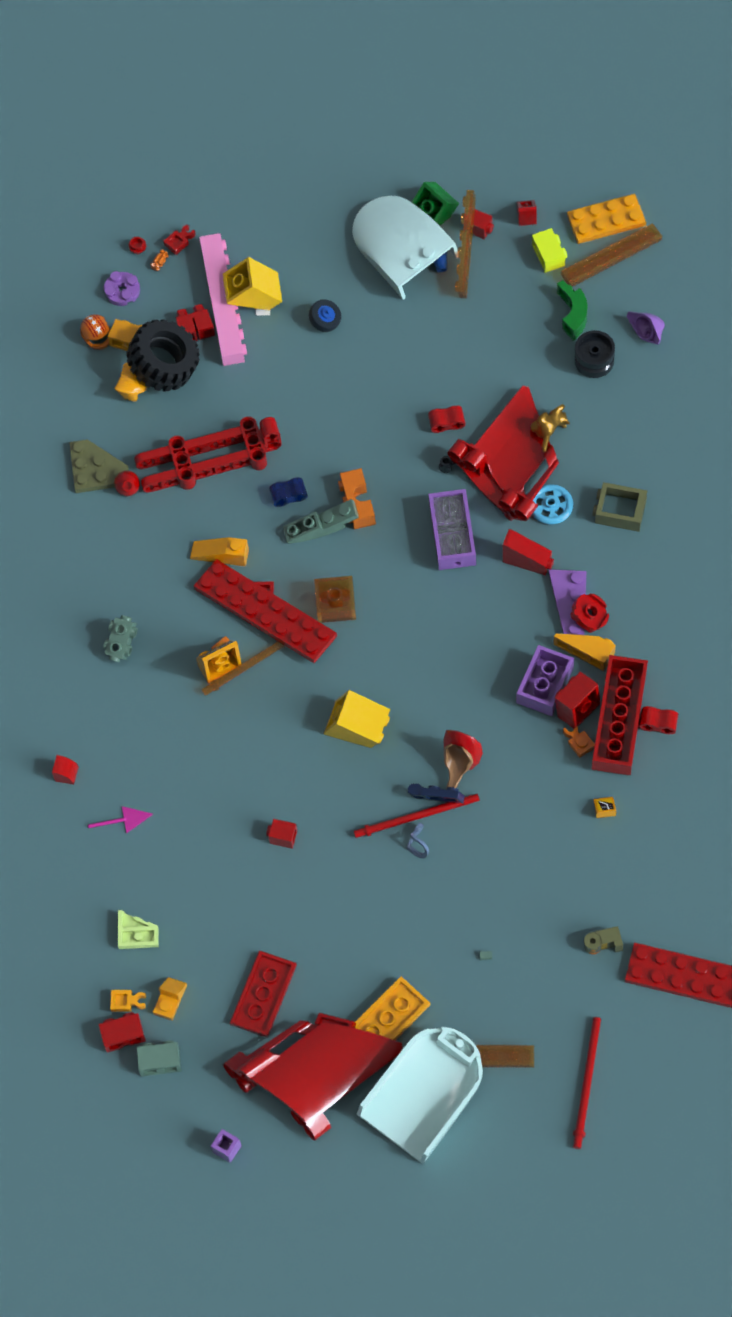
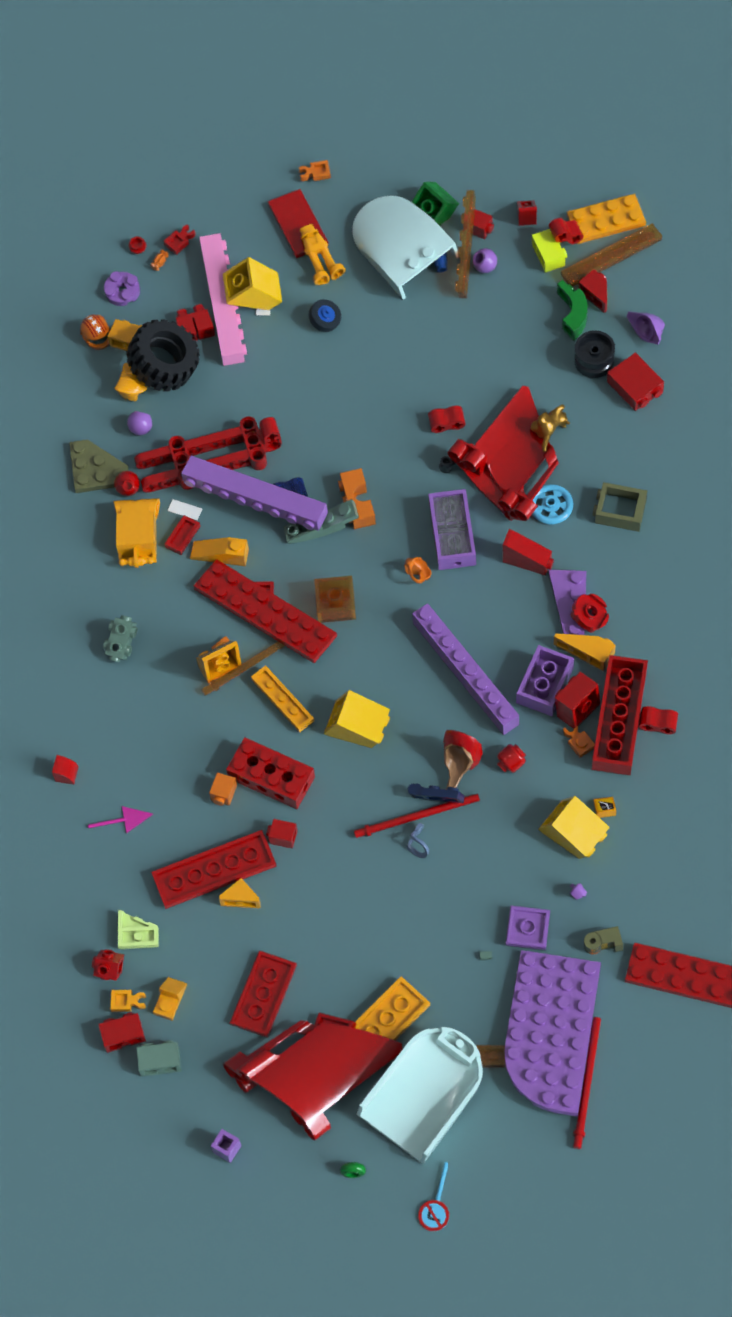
none -> red brick [92,949,124,981]
none -> light orange piece [113,498,160,568]
none -> medium lavender piece [127,411,152,436]
none -> red plate [151,830,277,909]
none -> red tile [165,515,200,555]
none -> white sticker [167,499,202,520]
none -> medium lavender brick [181,456,328,531]
none -> orange brick [209,772,237,806]
none -> light orange slope [219,878,261,908]
none -> red brick [226,737,315,809]
none -> light orange plate [251,665,315,733]
none -> red tile [268,189,329,258]
none -> orange plate [299,160,331,181]
none -> light orange piece [300,224,346,285]
none -> green piece [340,1162,366,1178]
none -> orange piece [404,556,432,584]
none -> medium lavender brick [412,603,519,735]
none -> piece [418,1162,449,1232]
none -> medium lavender piece [472,248,497,273]
none -> red head [497,744,526,773]
none -> medium lavender plate [505,950,601,1117]
none -> medium lavender plate [506,905,550,950]
none -> yellow slope [538,796,610,859]
none -> red axle [549,218,583,244]
none -> medium lavender piece [570,883,587,899]
none -> red slope [578,269,607,313]
none -> red brick [607,352,664,411]

